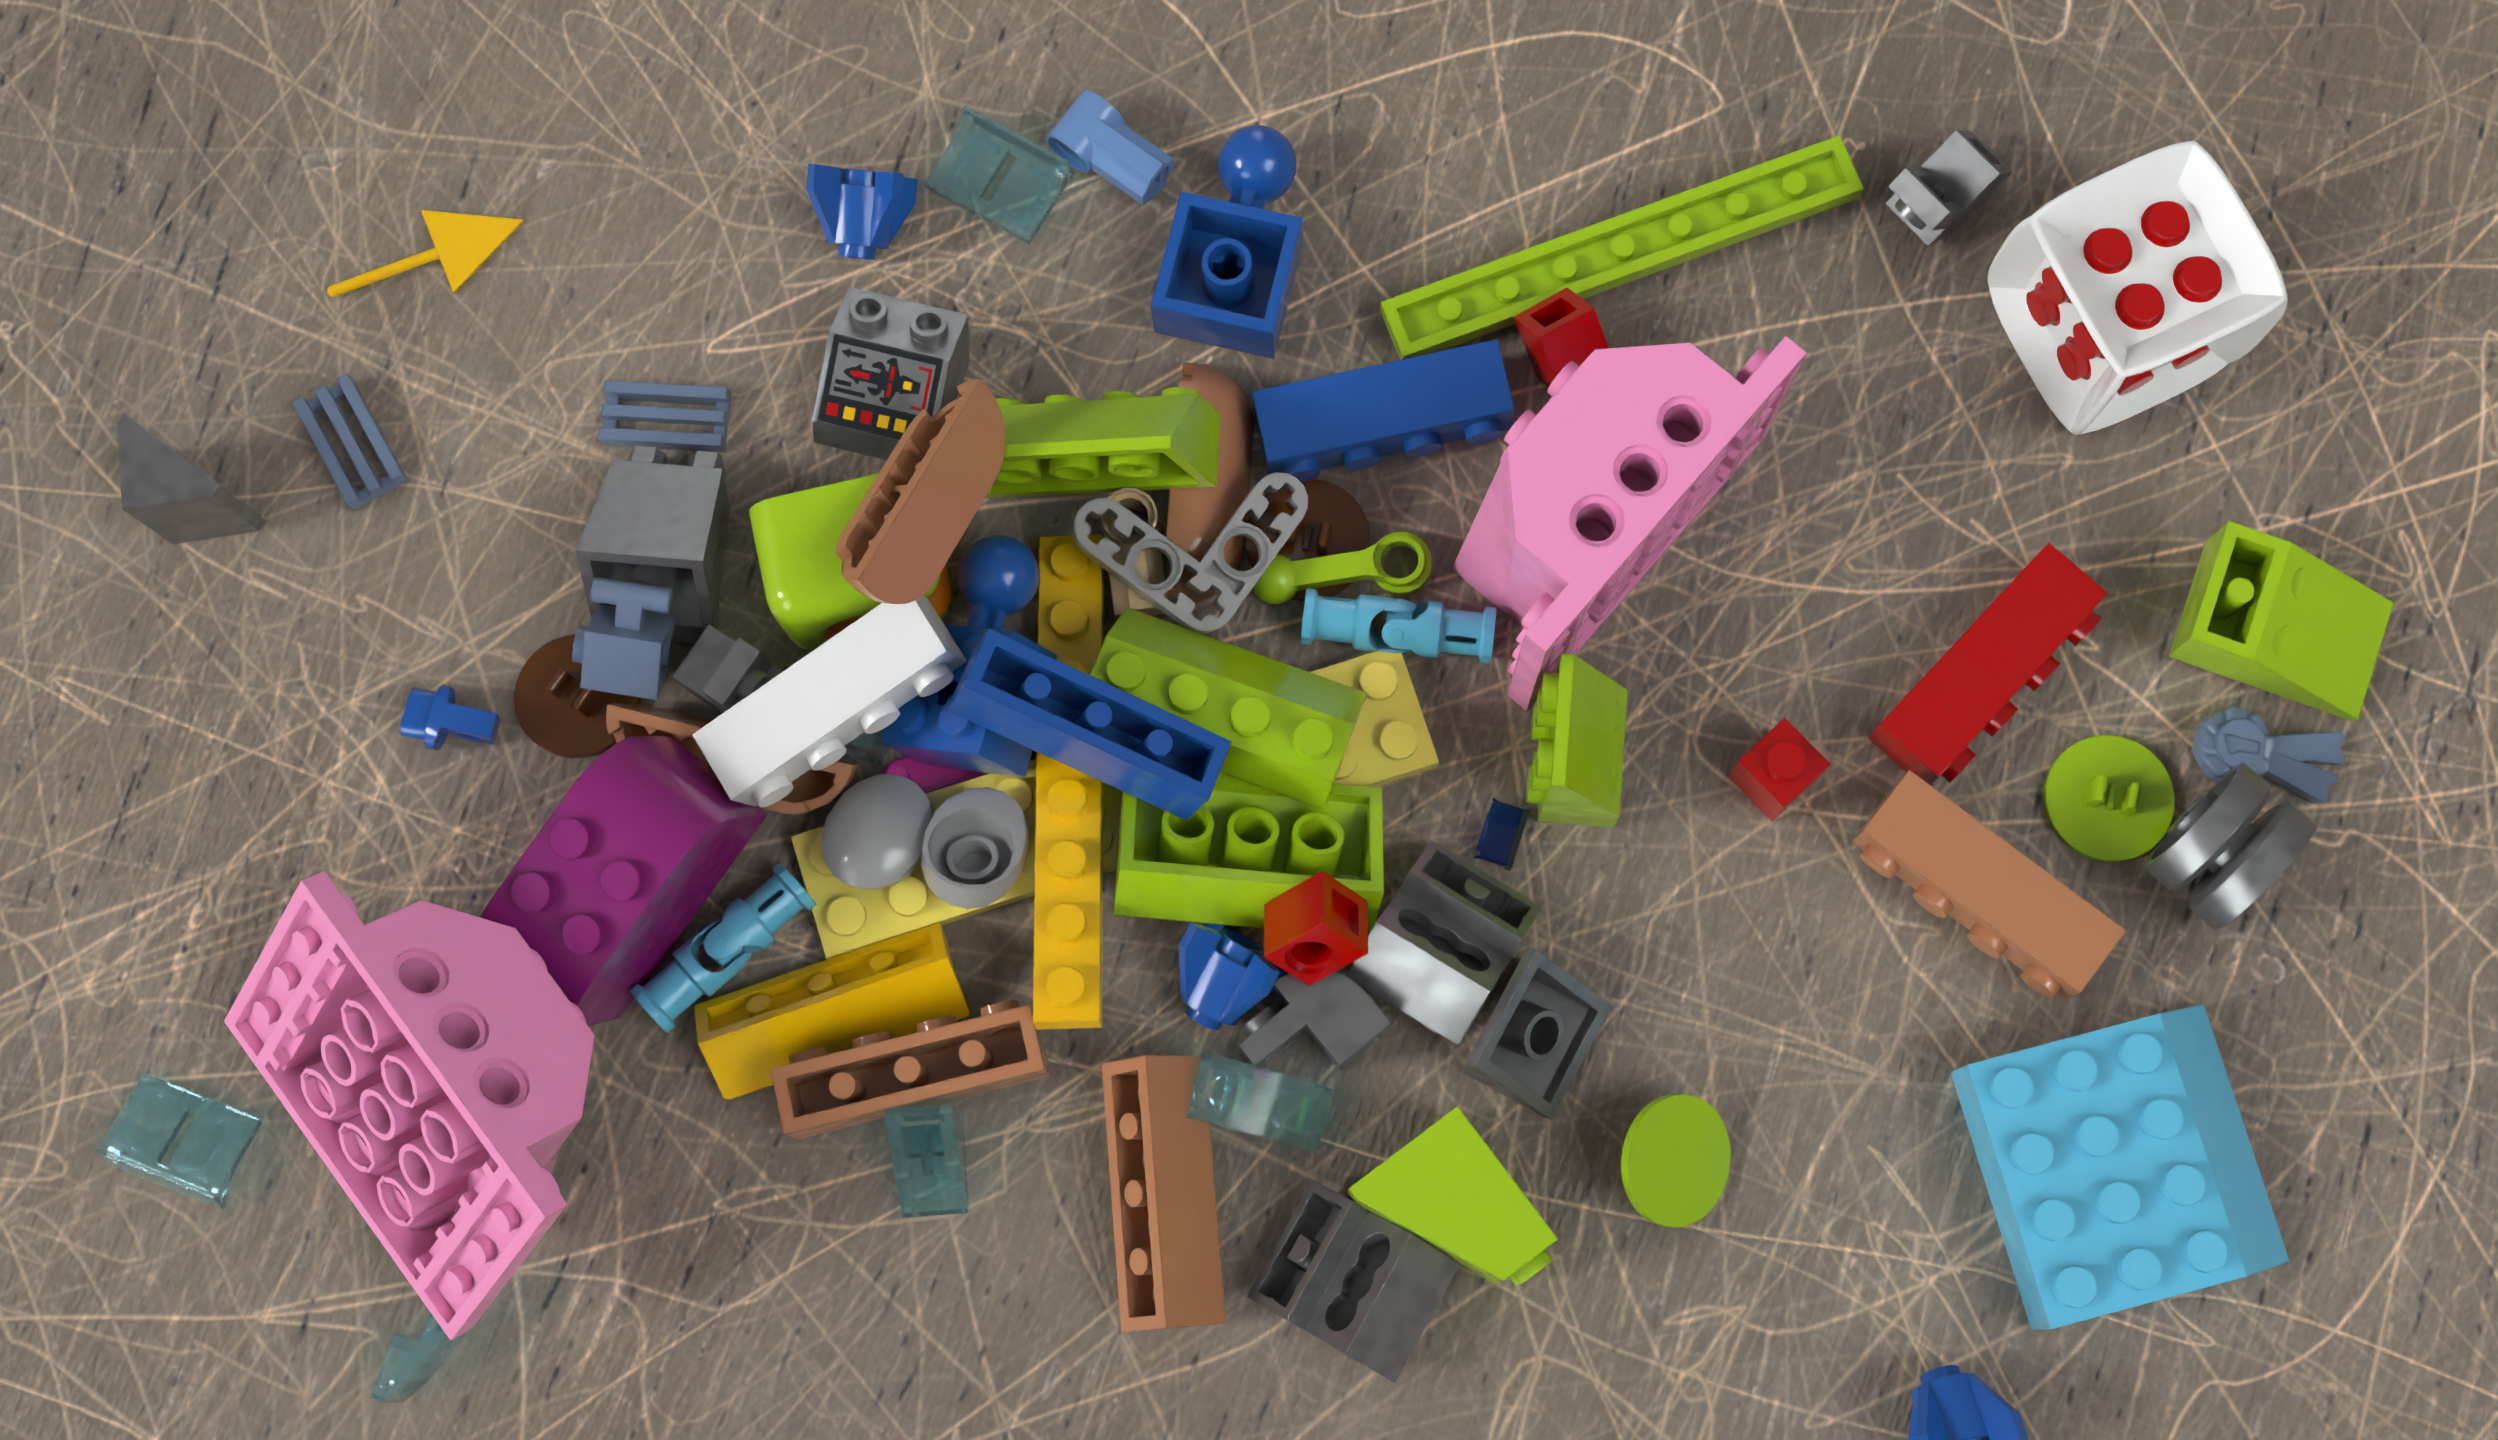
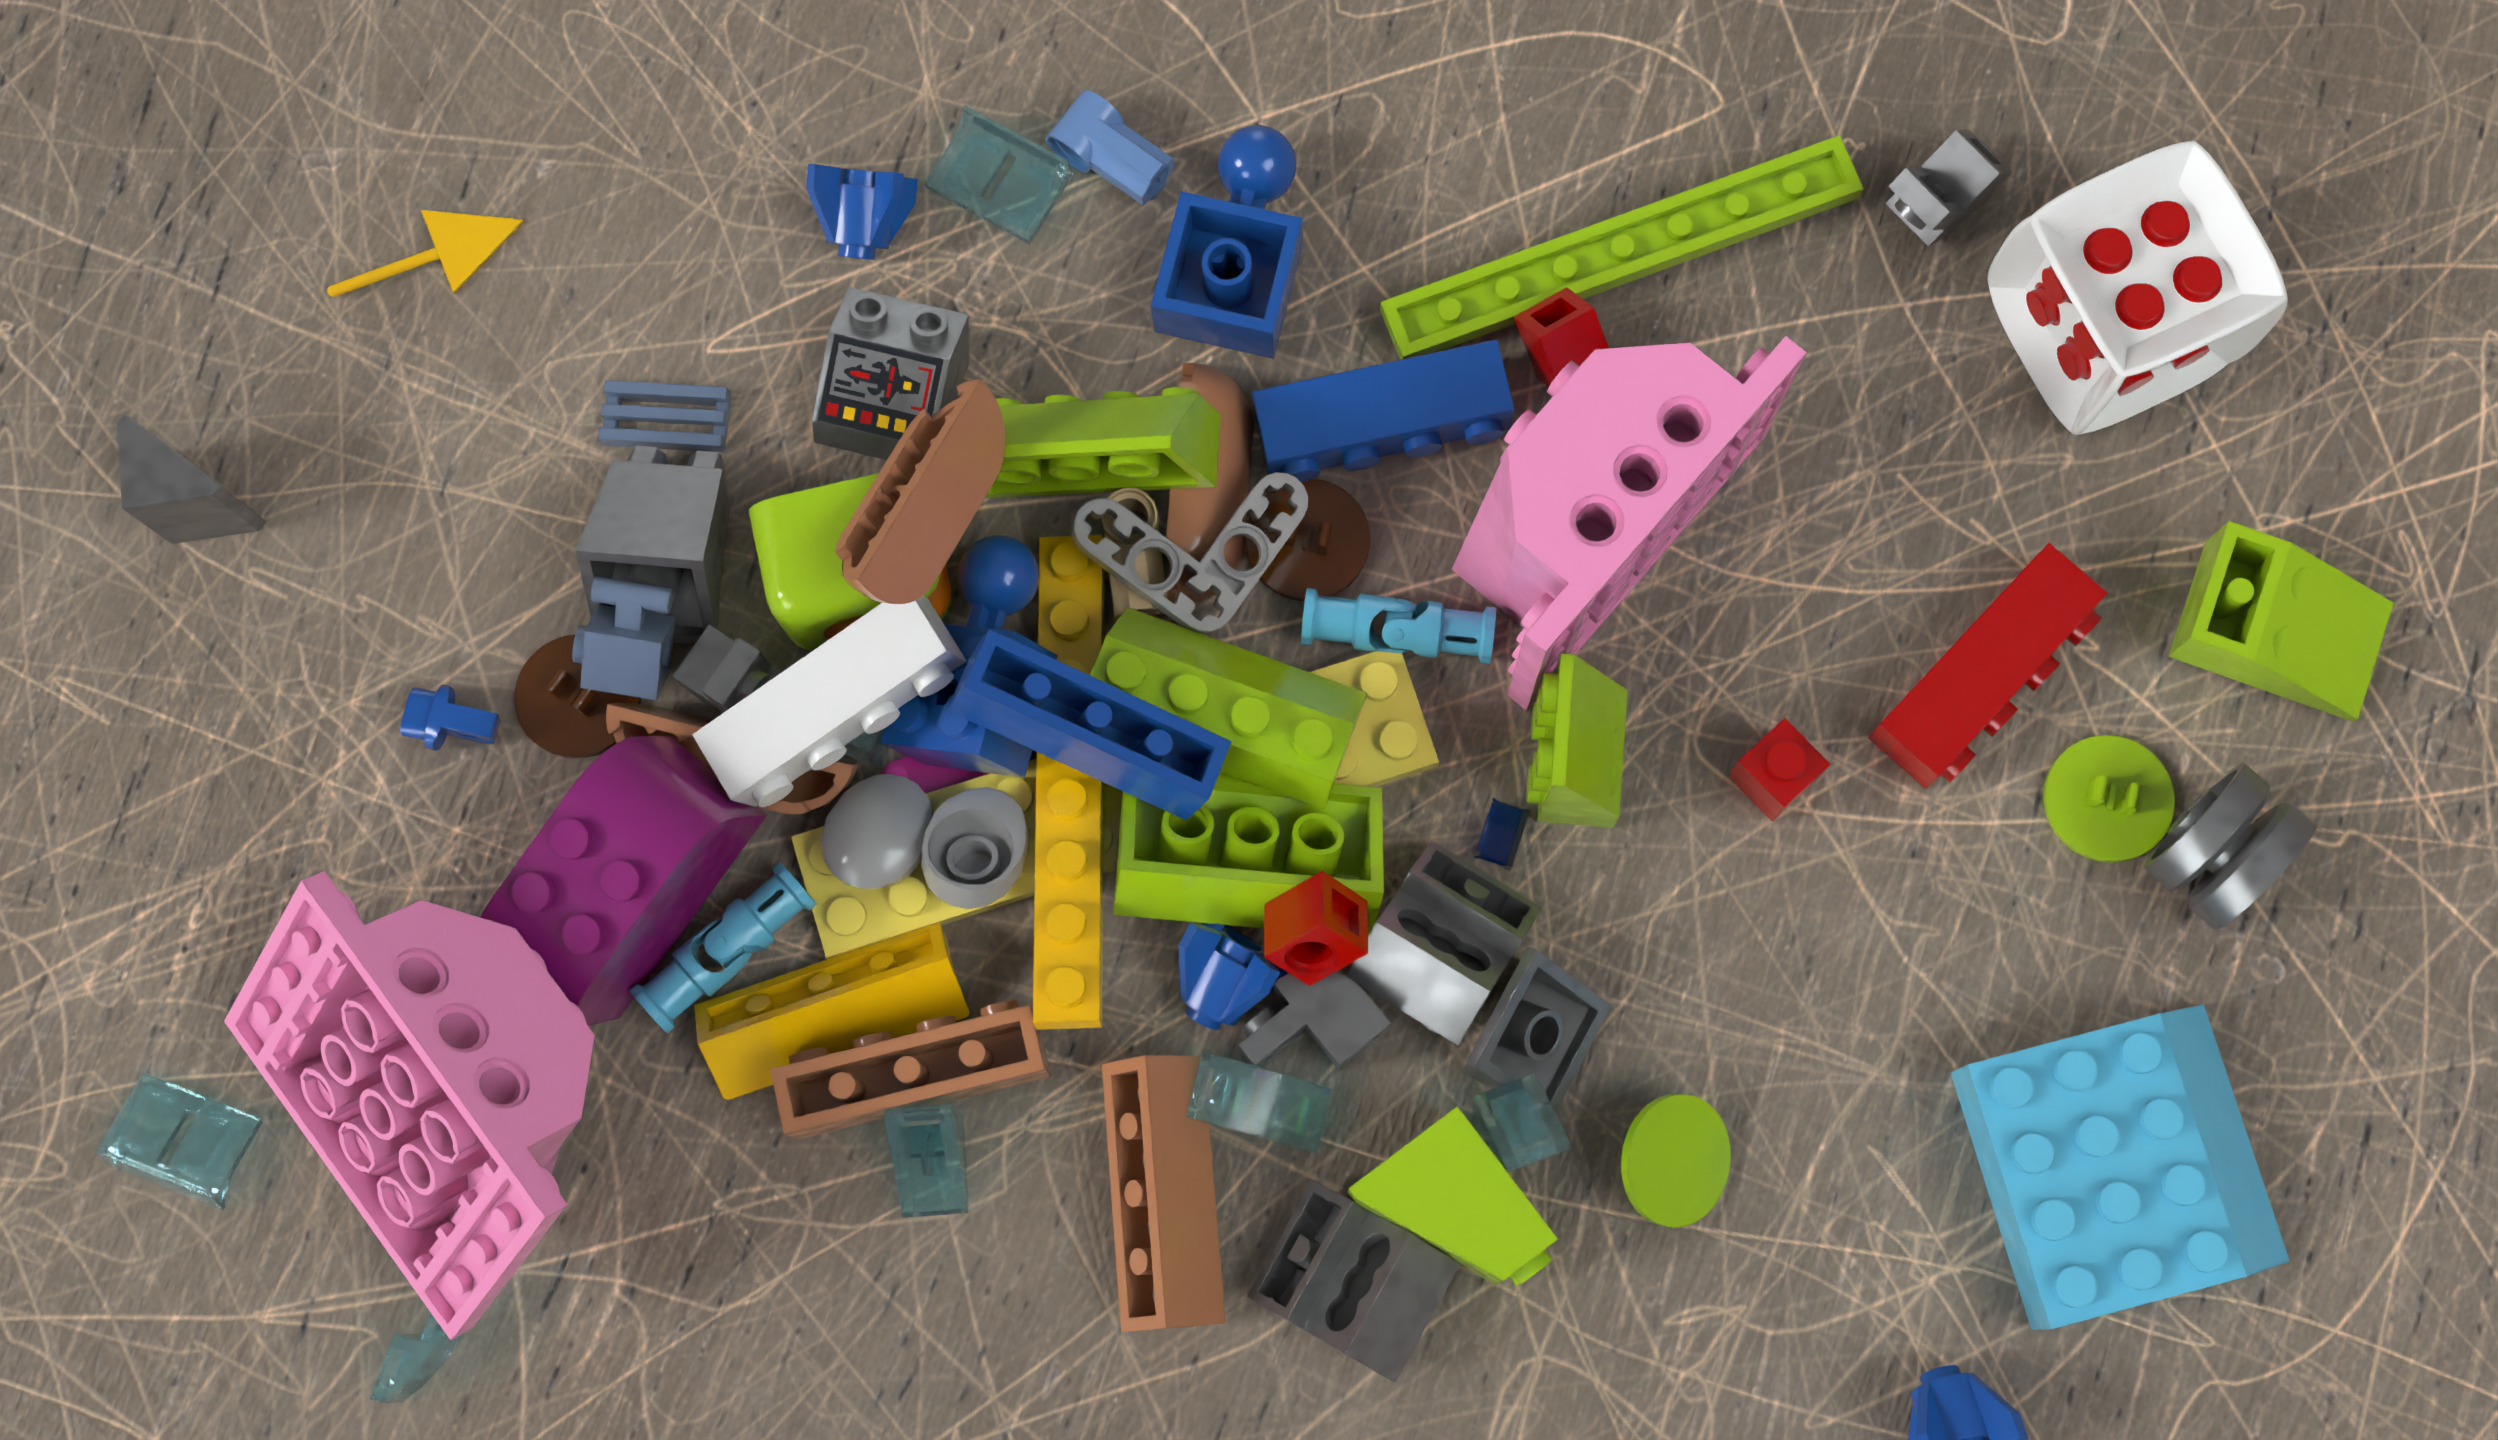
sand blue tile [293,373,409,510] -> none
lime piece [1252,532,1433,604] -> none
nougat brick [1851,770,2126,1001] -> none
sand blue piece [2192,706,2346,804] -> none
none -> clear light blue slope [1473,1073,1571,1172]

